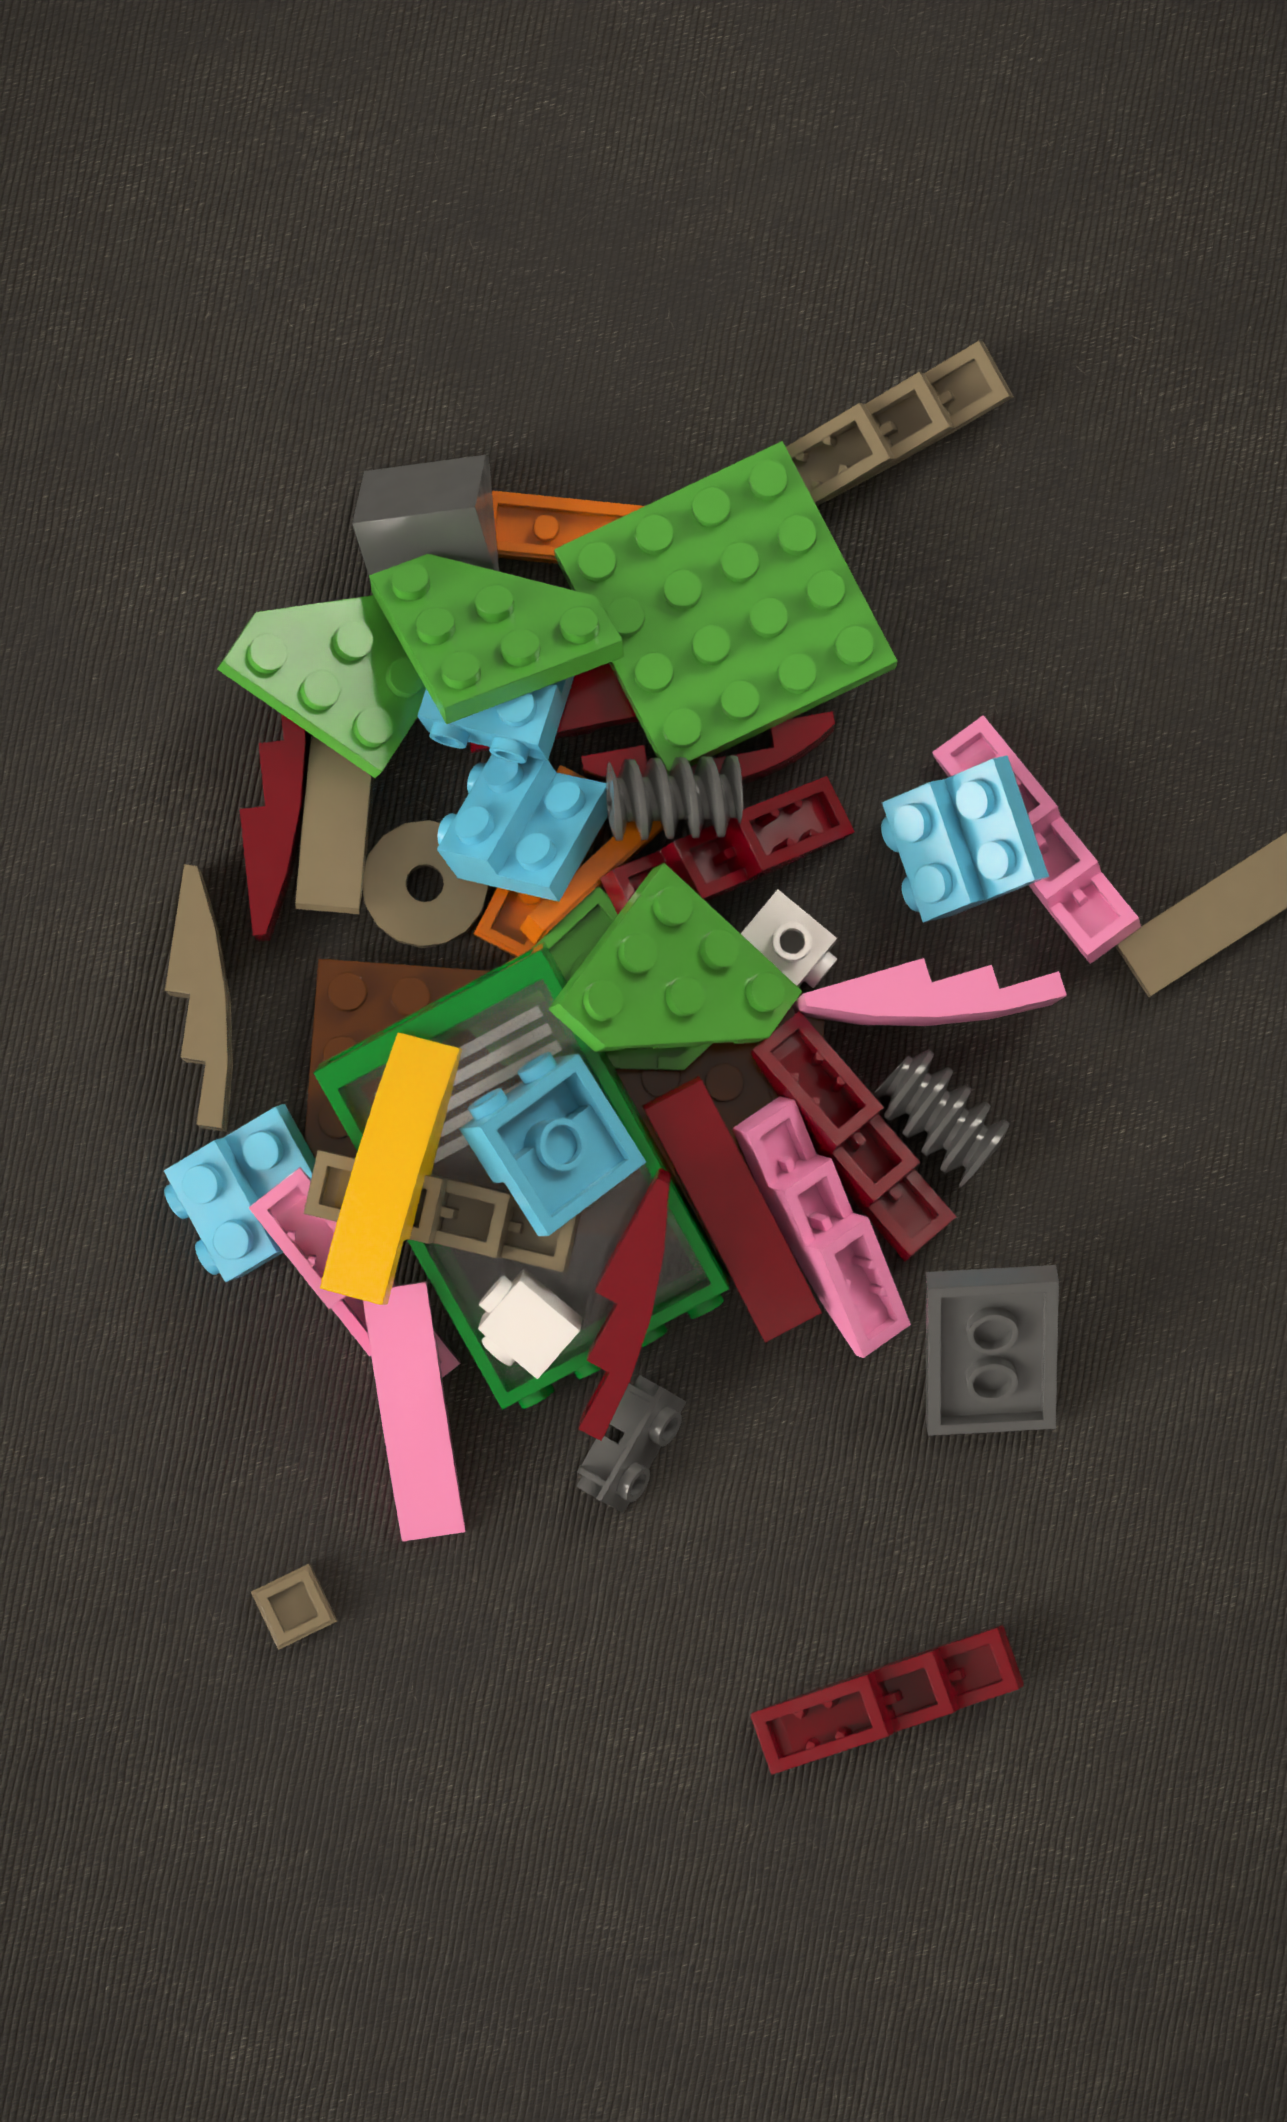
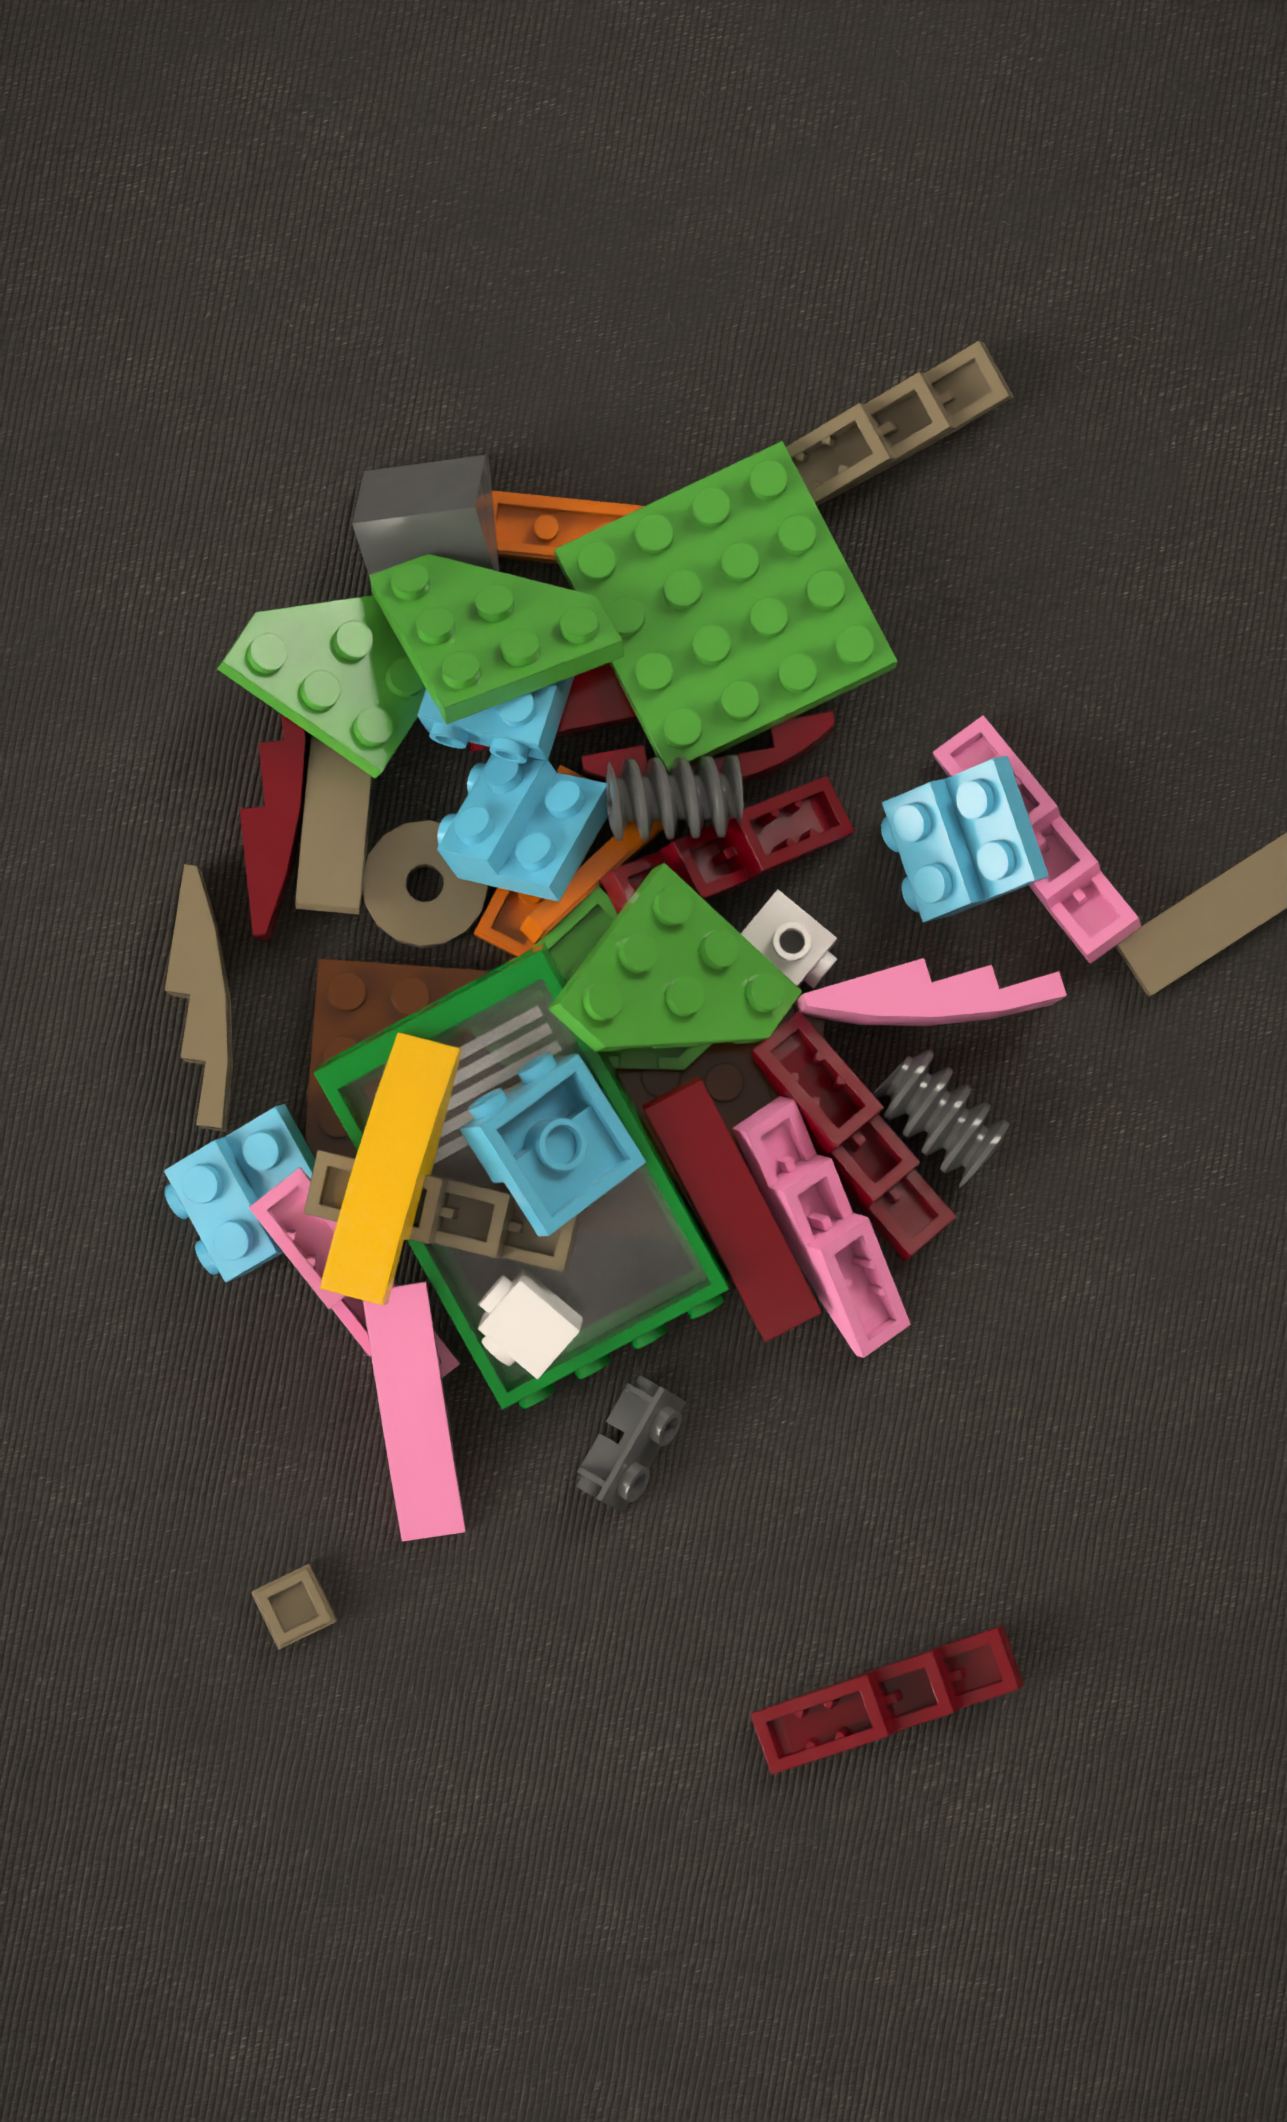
dark red slope [579,1167,671,1441] -> none
dark grey plate [926,1265,1059,1436] -> none

